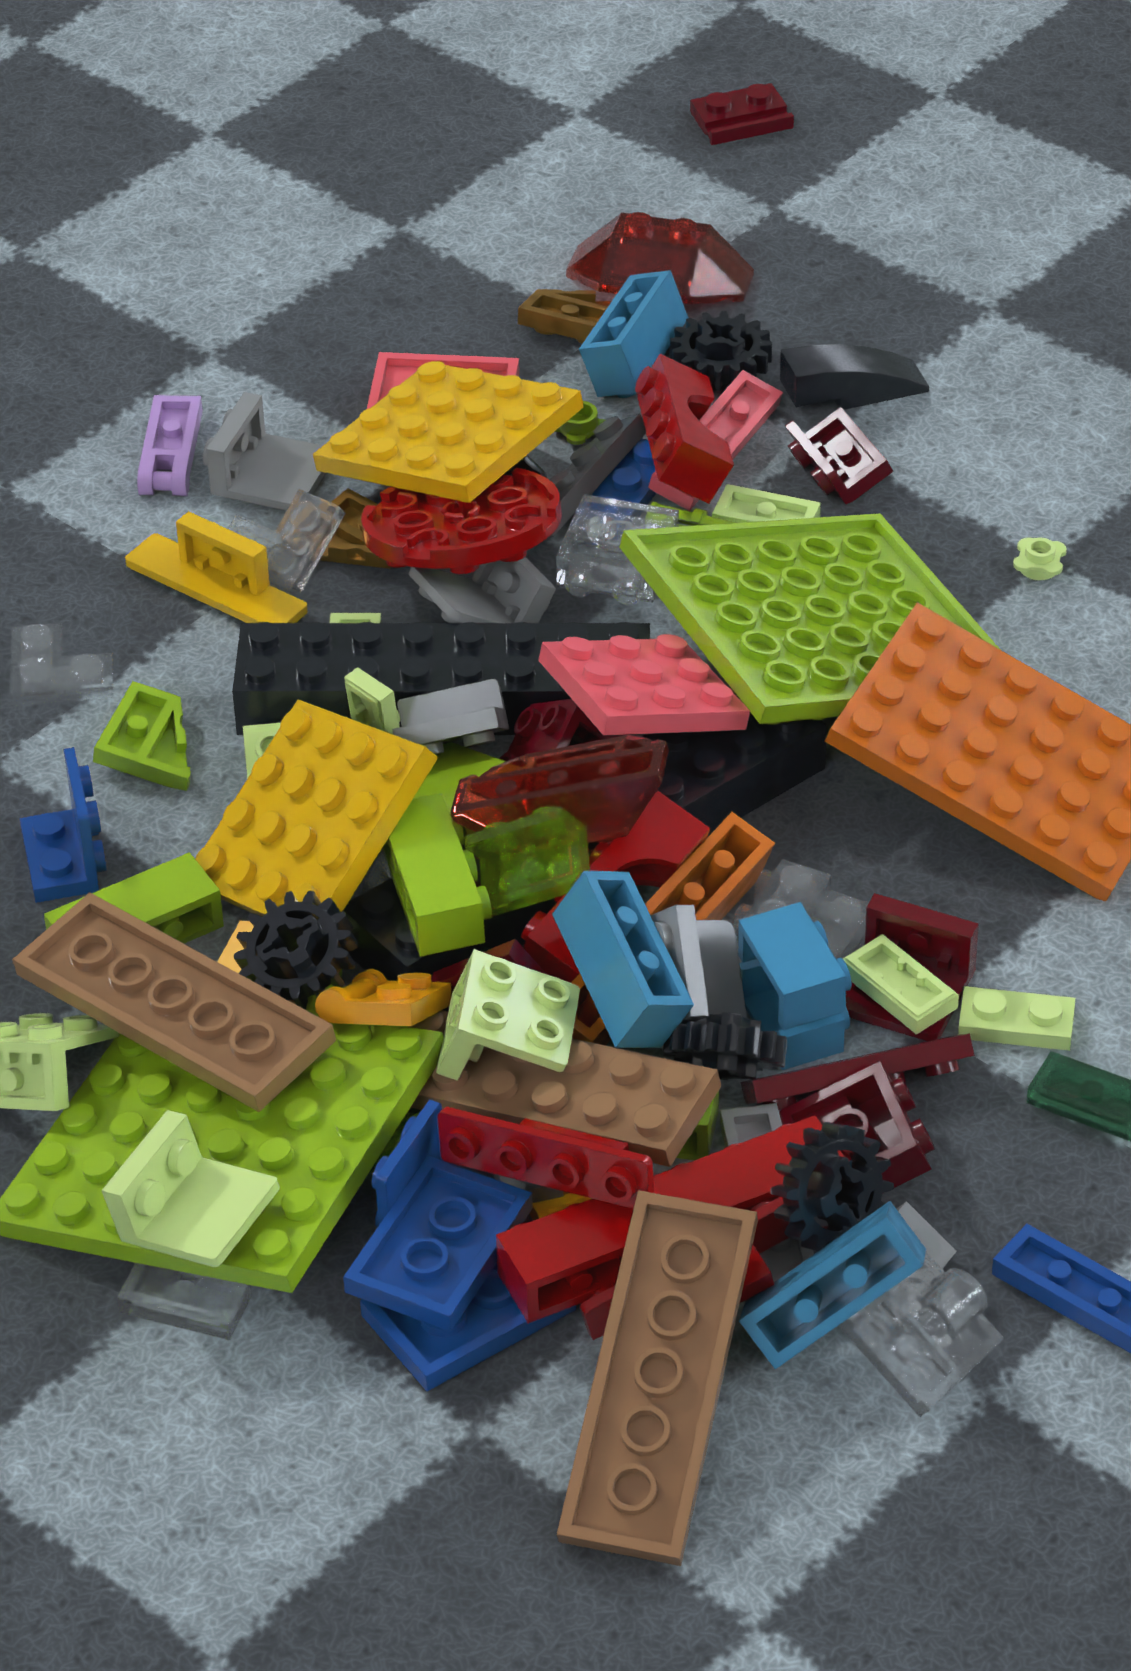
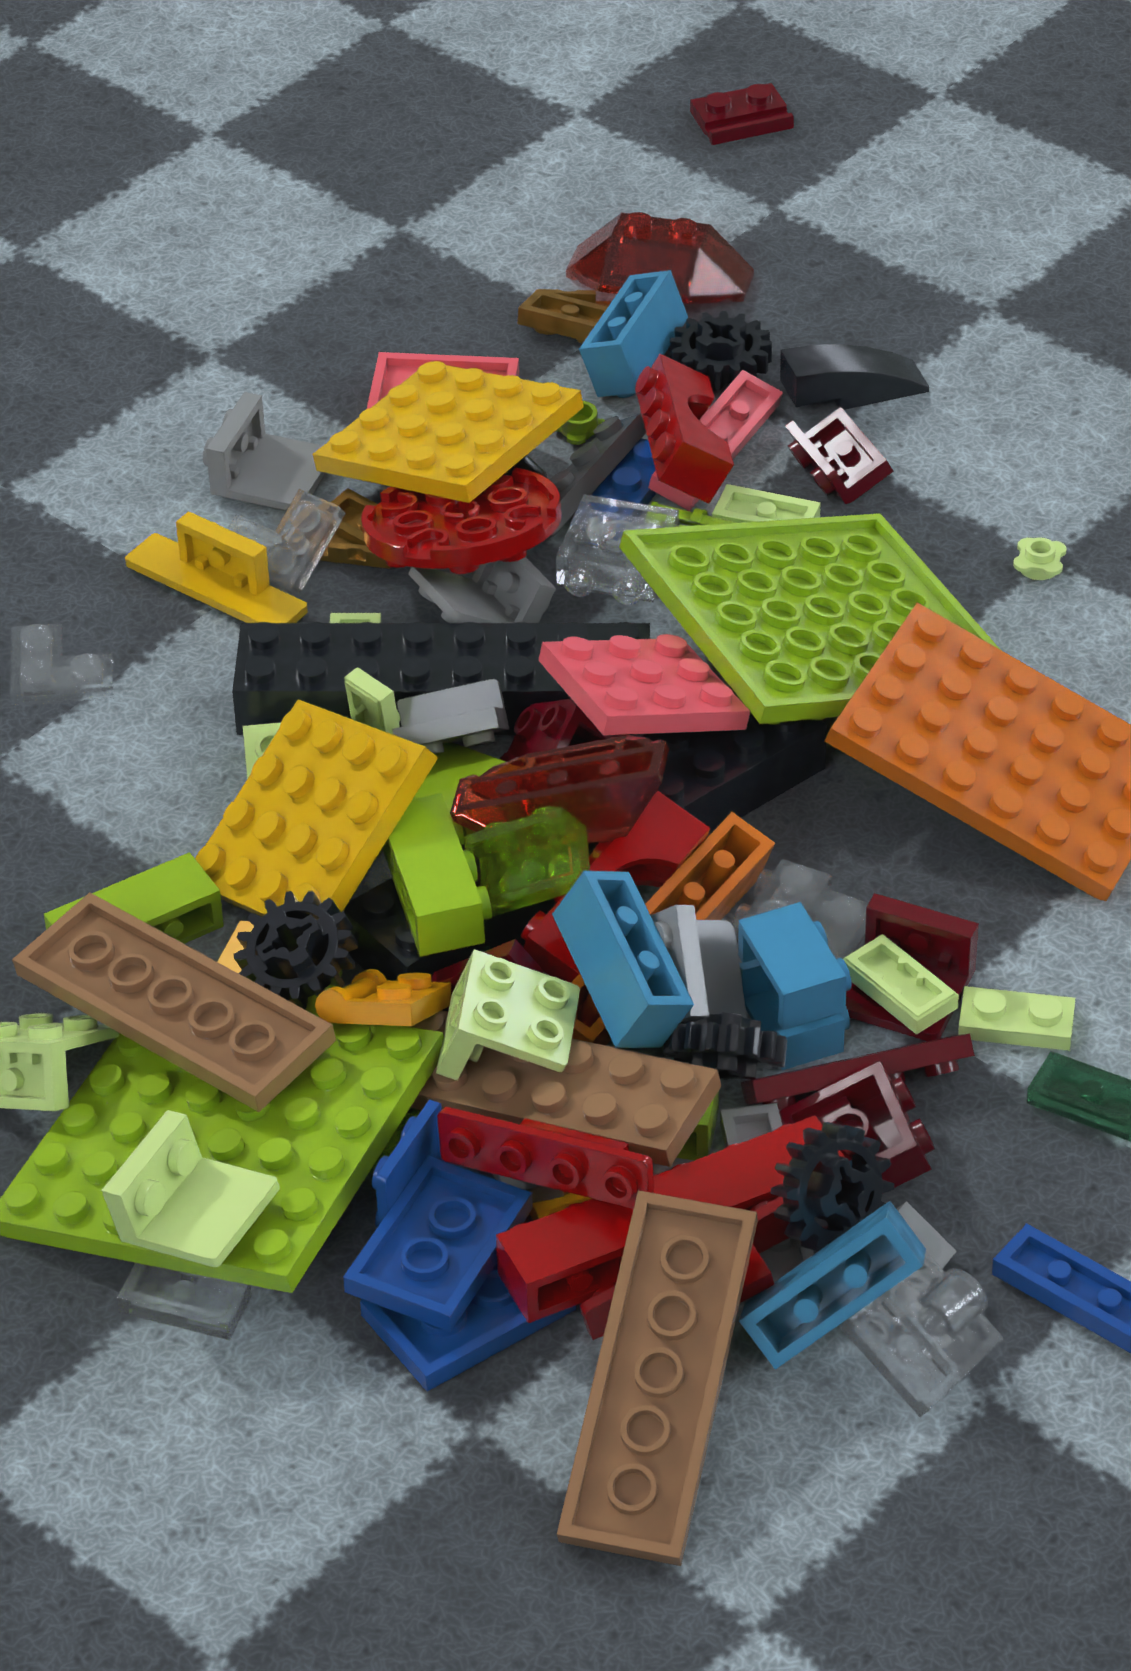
blue bracket [19,747,107,903] -> none
lime wing [93,681,191,791] -> none
lavender plate [137,395,203,496] -> none

